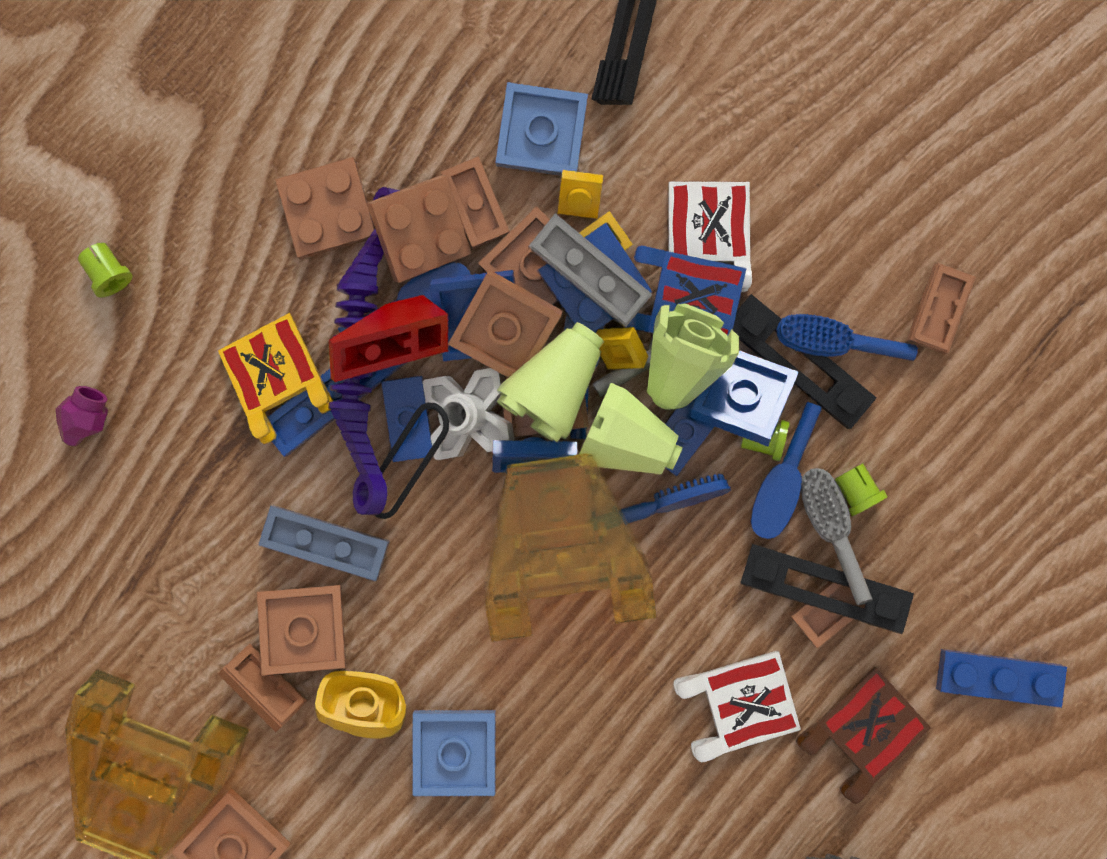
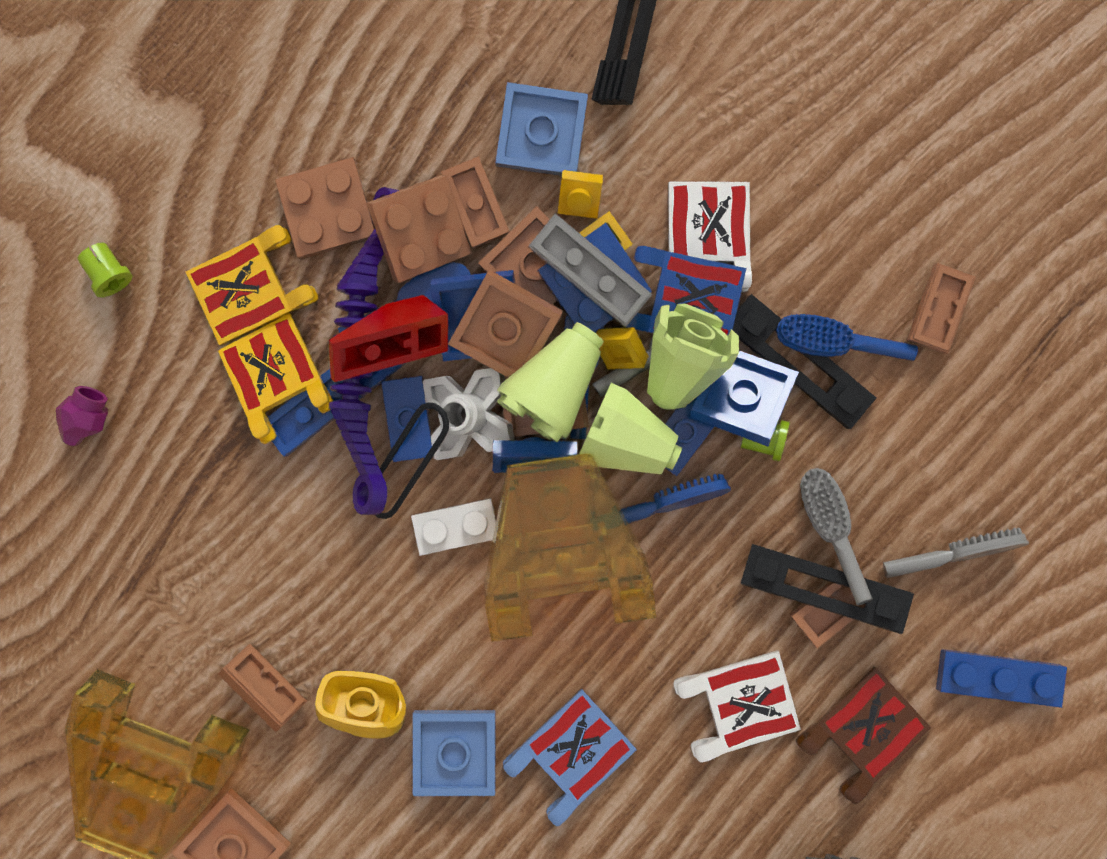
nougat plate [257,585,347,676] -> none
sand blue plate [258,505,390,581] -> none
blue piece [751,402,822,539] -> none
lime bush [834,463,888,516] -> none
none -> flag [186,225,319,345]
none -> white plate [411,498,500,556]
none -> flag [502,689,637,826]
none -> light grey piece [883,528,1029,578]

